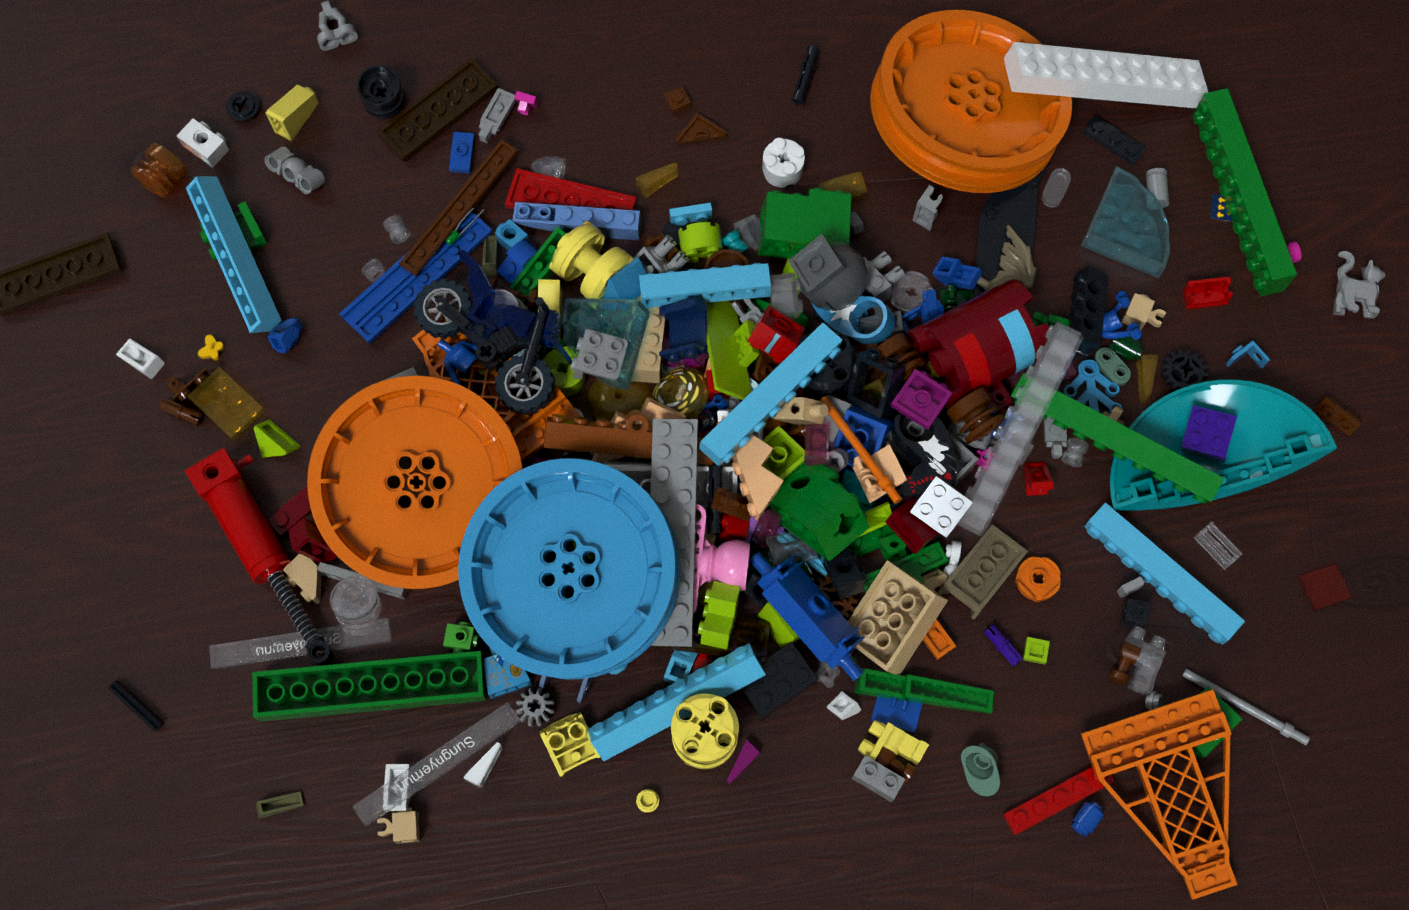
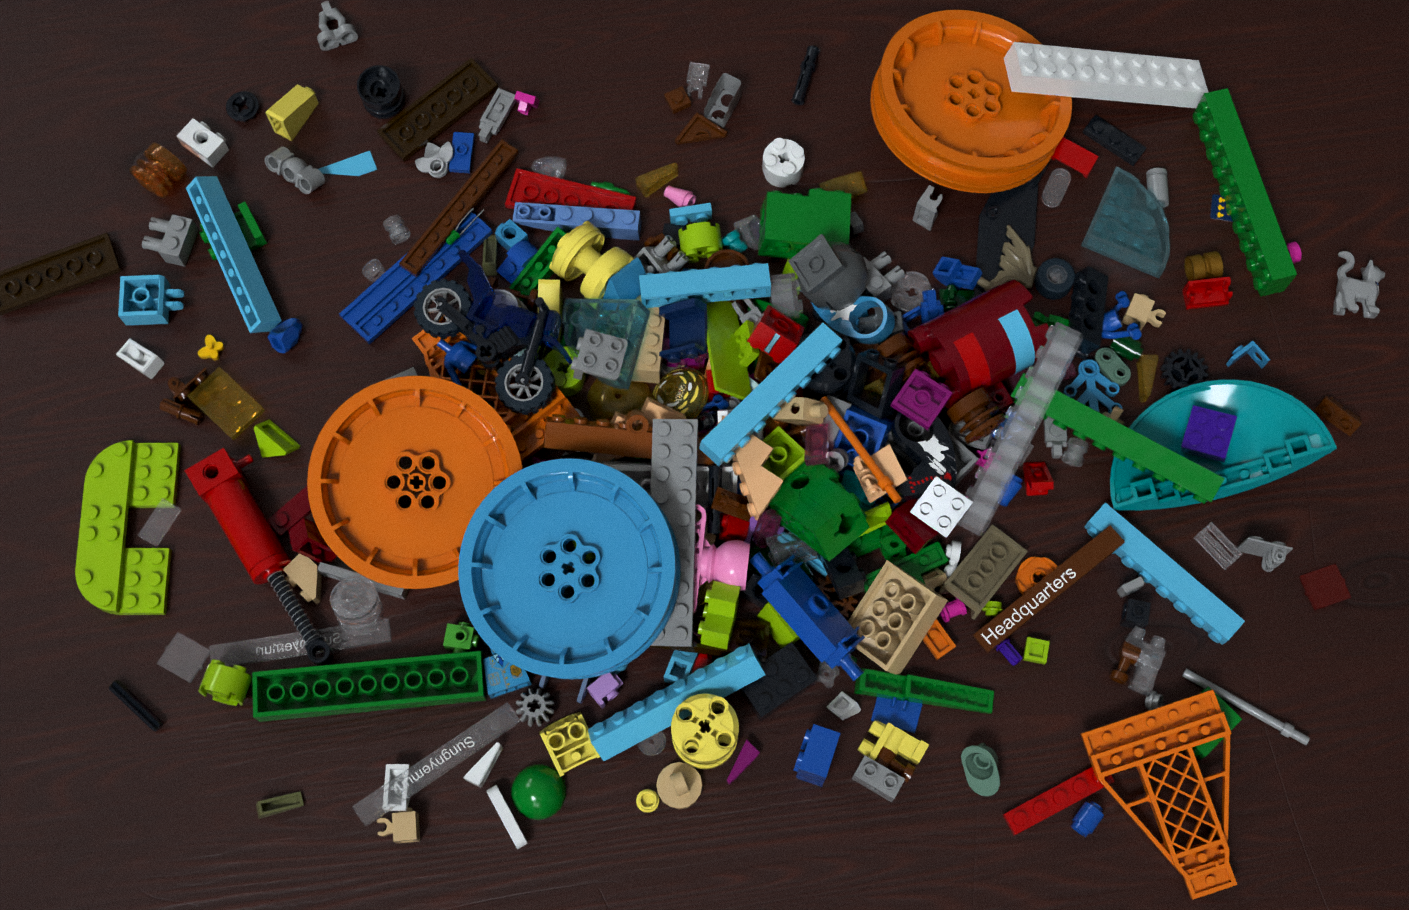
none -> lime plate [75,440,181,615]
none -> medium azure hinge [118,275,184,326]
none -> clear plate [138,498,182,547]
none -> light grey brick [142,214,199,267]
none -> clear piece [157,632,211,683]
none -> lime brick [198,659,252,706]
none -> medium azure sticker [318,151,377,176]
none -> light grey plate [415,142,454,178]
none -> white beam [486,785,528,849]
none -> green piece [511,764,566,820]
none -> lavender brick [587,673,623,709]
none -> green piece [591,181,631,196]
none -> clear plate [638,731,666,756]
none -> tan tile [656,762,702,809]
none -> bright pink cone [664,185,696,207]
none -> clear plate [687,62,710,99]
none -> light grey piece [704,73,741,128]
none -> blue brick [793,724,840,787]
none -> dark pink bush [940,598,967,623]
none -> reddish brown tile [973,525,1125,654]
none -> lime plate [982,601,1004,617]
none -> blue cone [995,473,1023,507]
none -> black wheel [1034,258,1075,300]
none -> red hinge [1051,137,1099,178]
none -> pearl gold wheel [1184,251,1223,281]
none -> light grey hinge [1235,536,1293,572]

